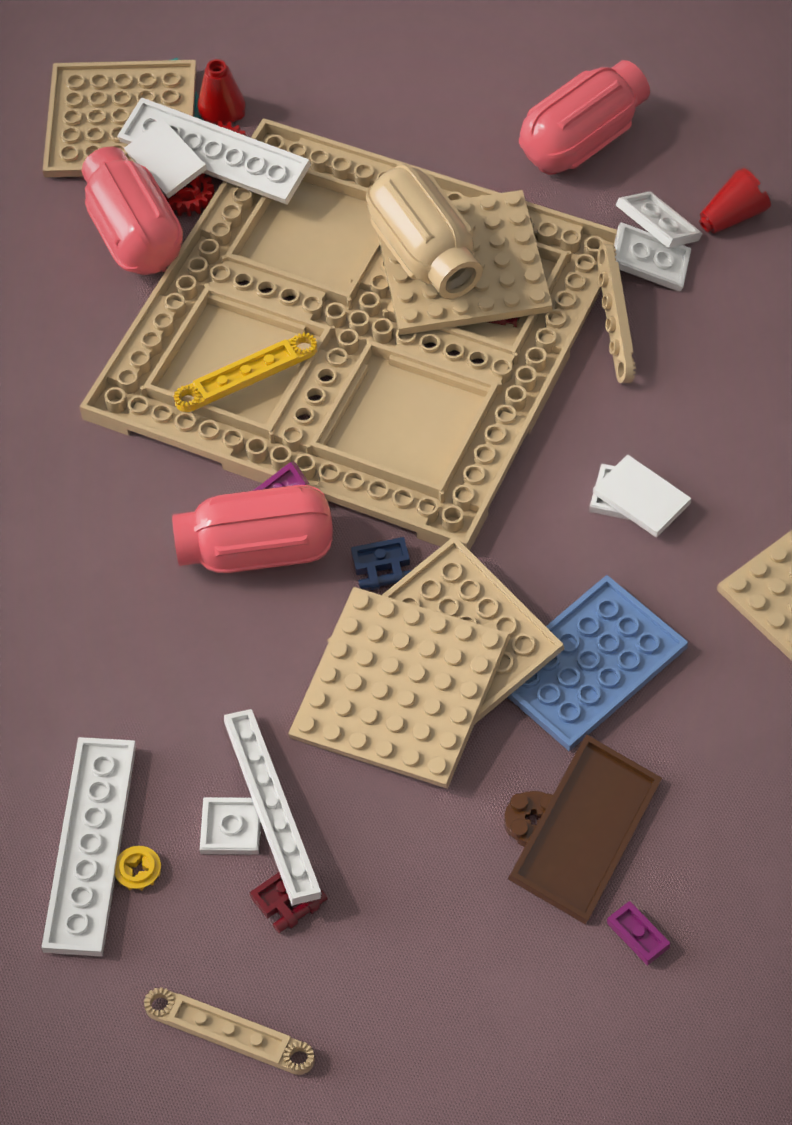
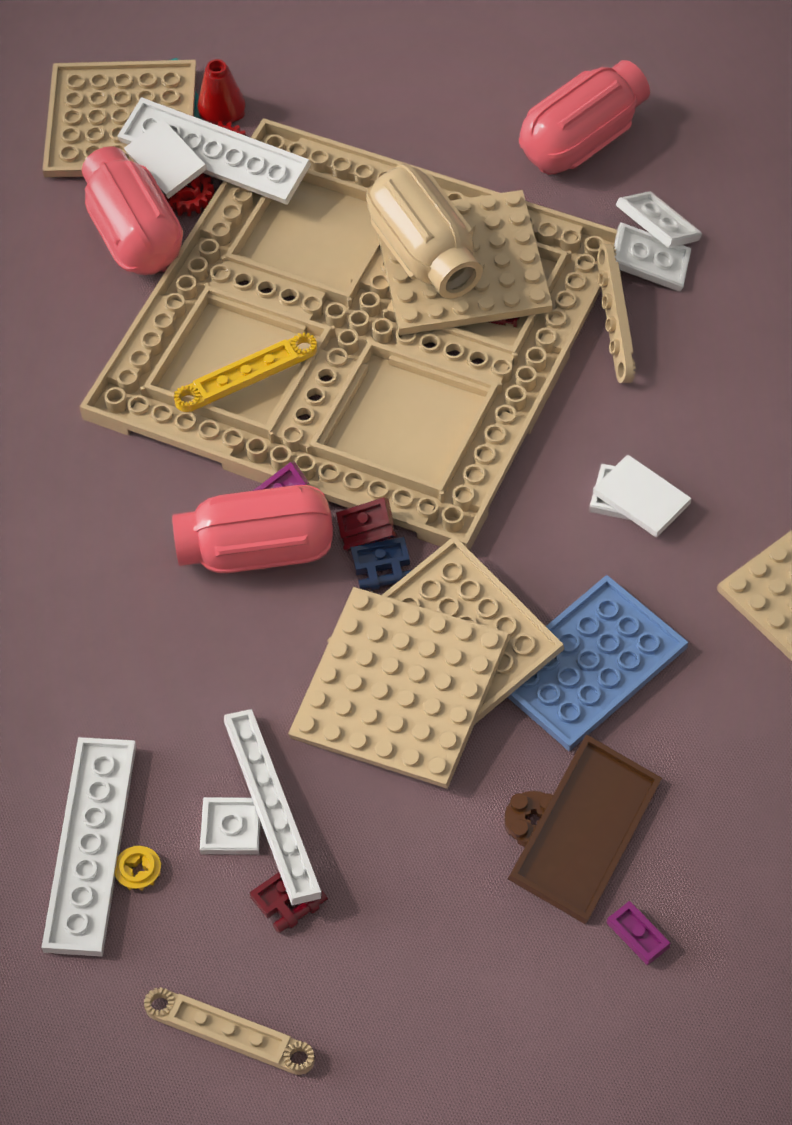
red cone [699,168,771,233] -> none
none -> dark red plate [336,497,396,551]

